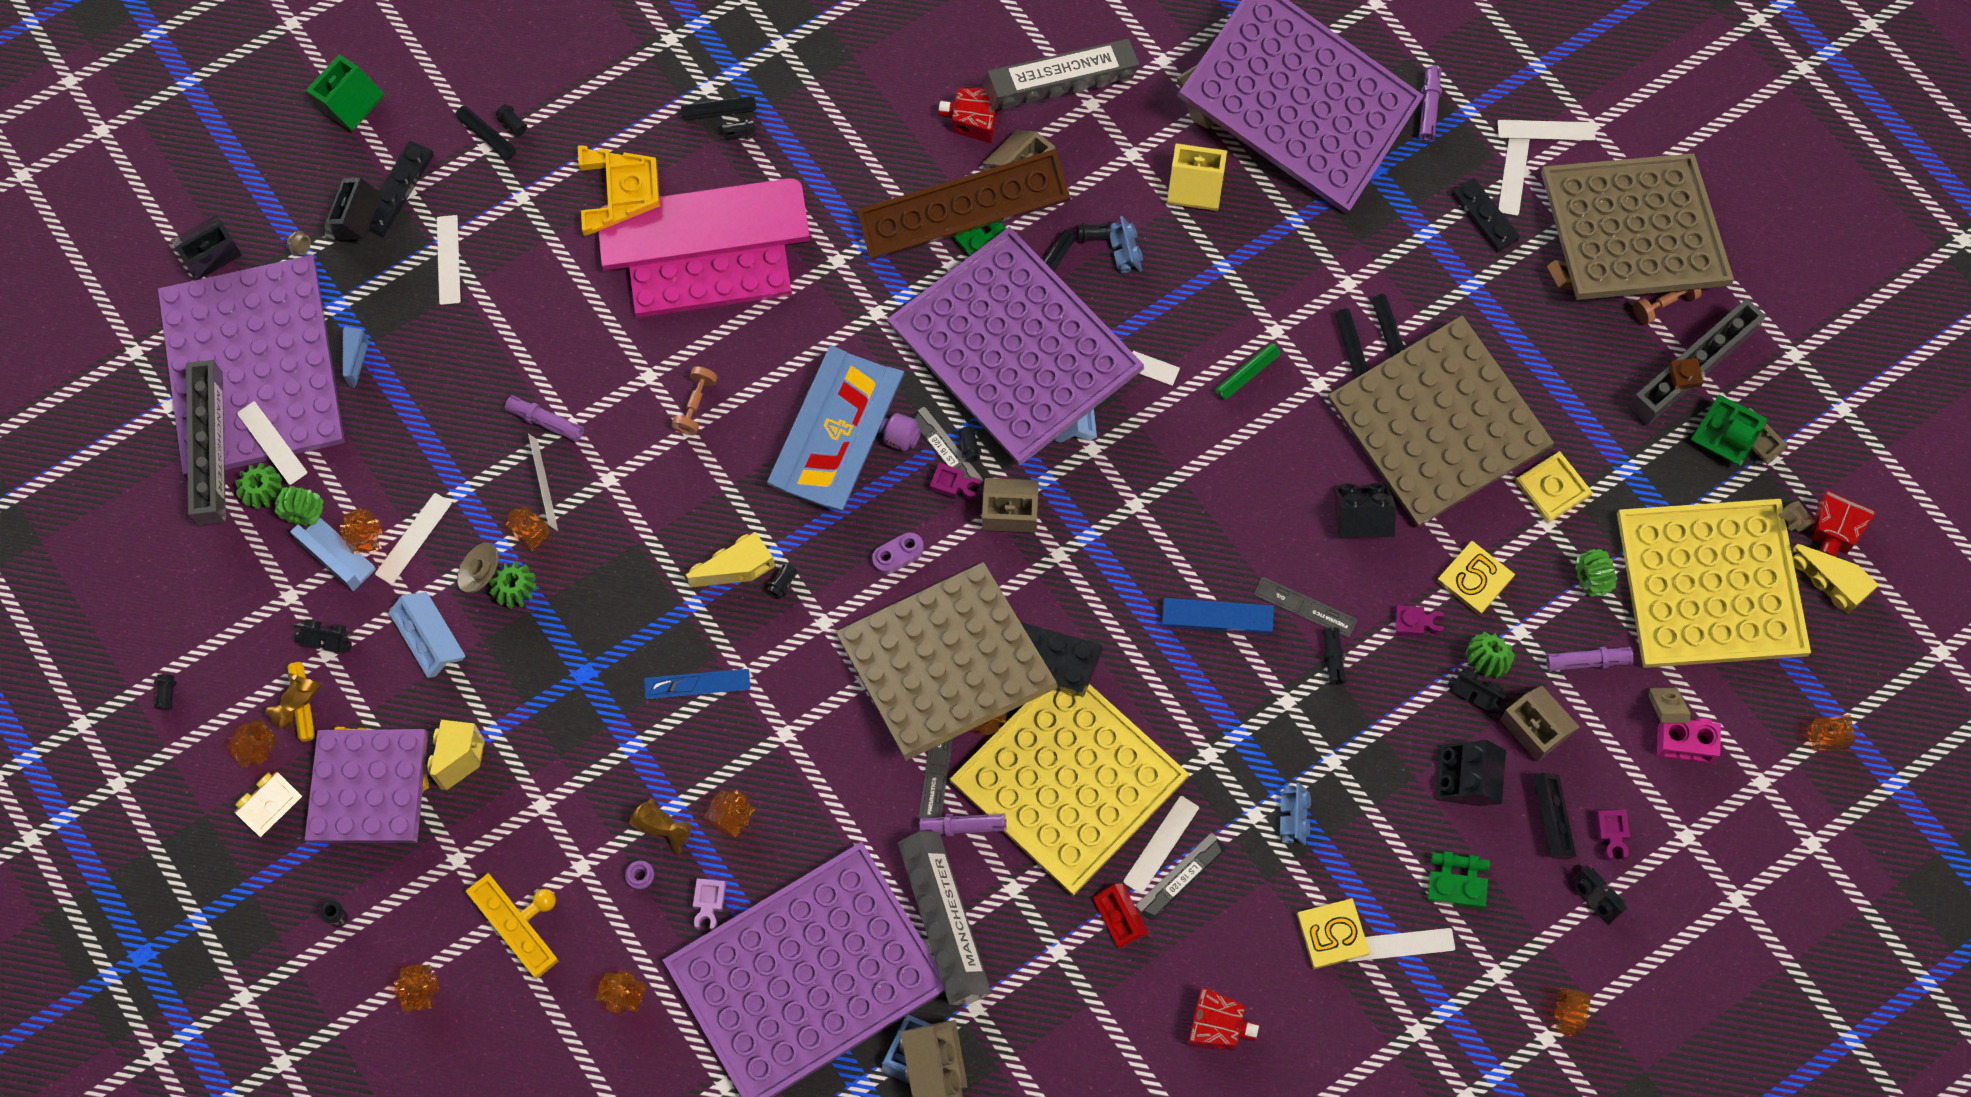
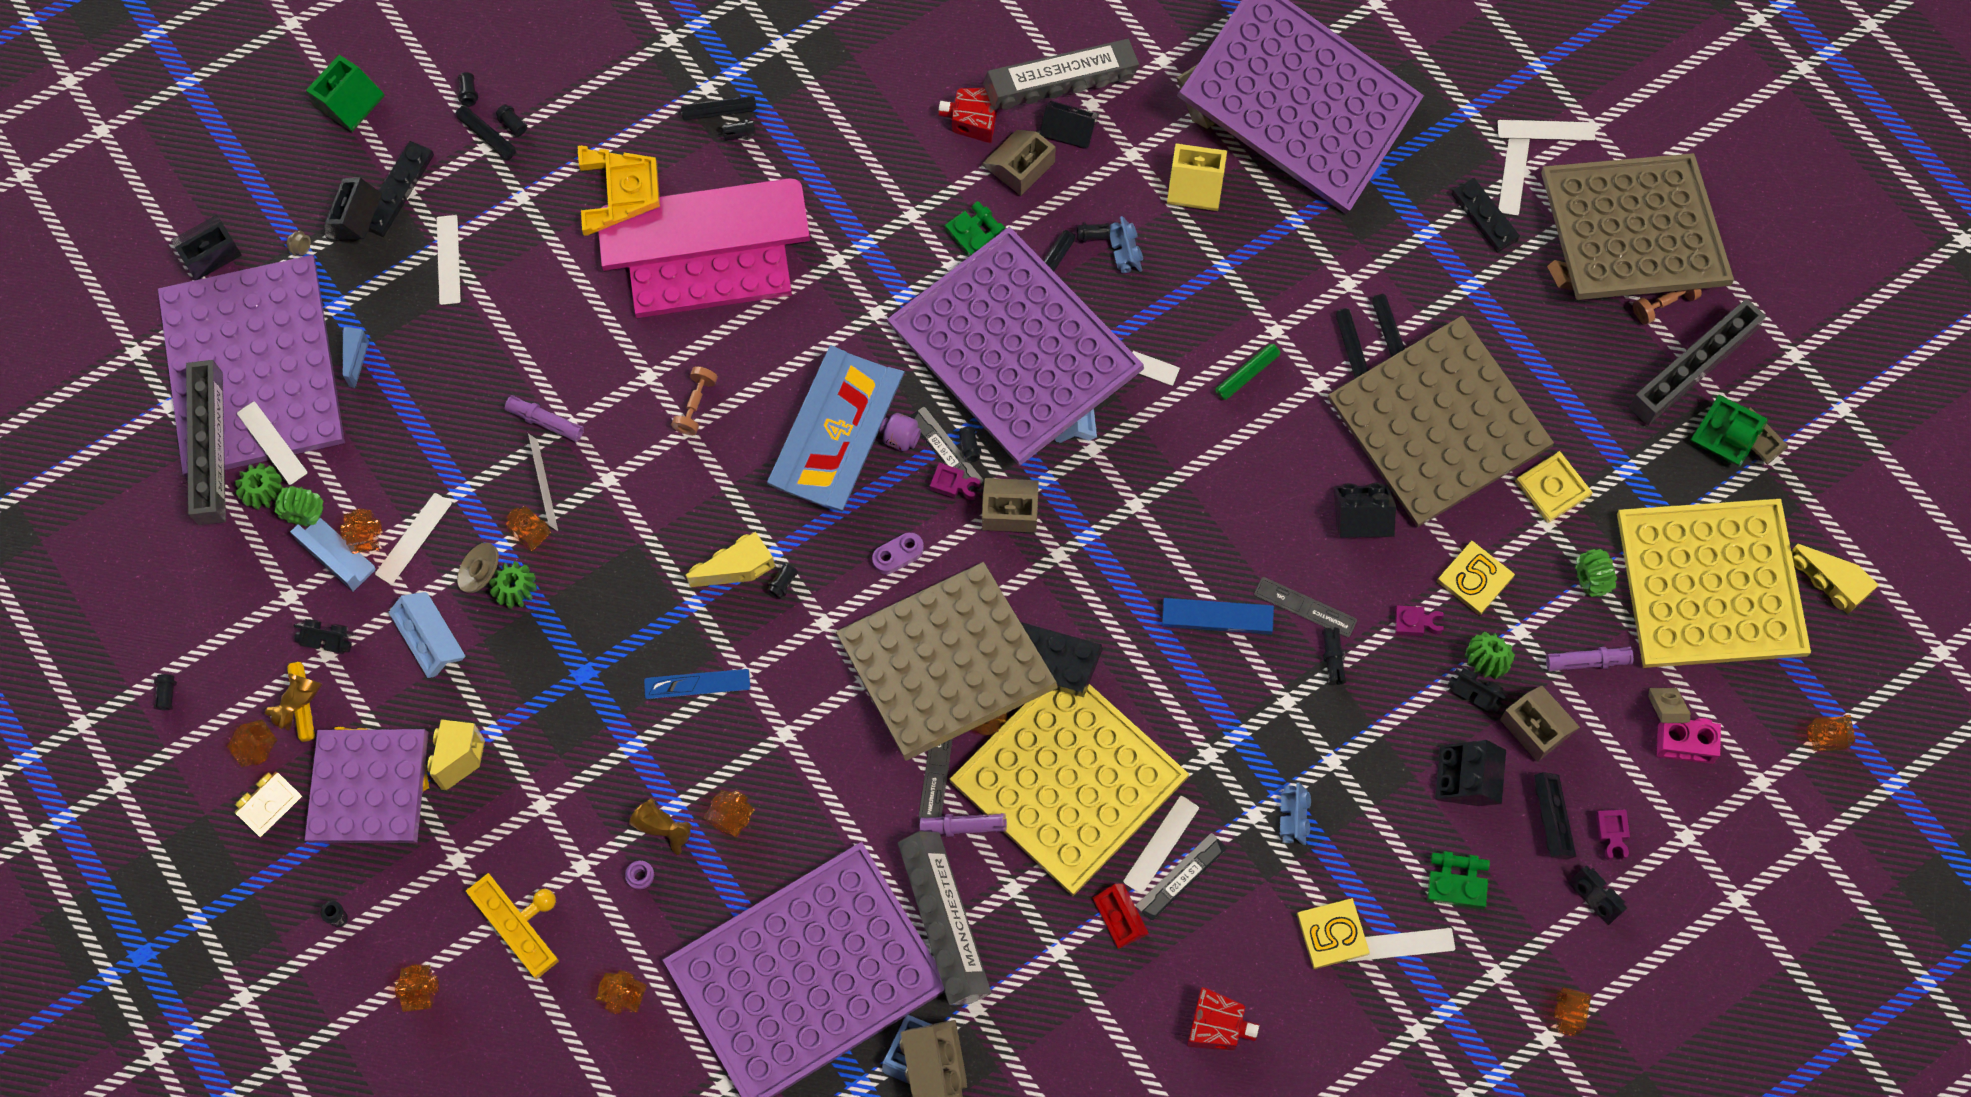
lavender plate [693,878,726,931] -> none
reddish brown plate [857,149,1071,260] -> none
medium lavender pin [1419,65,1442,141] -> none
reddish brown plate [1669,358,1704,390] -> none
dark tan plate [1779,501,1815,532] -> none
red torso [1811,490,1876,557] -> none
none -> black pin [458,72,479,107]
none -> black panel [1040,101,1099,148]

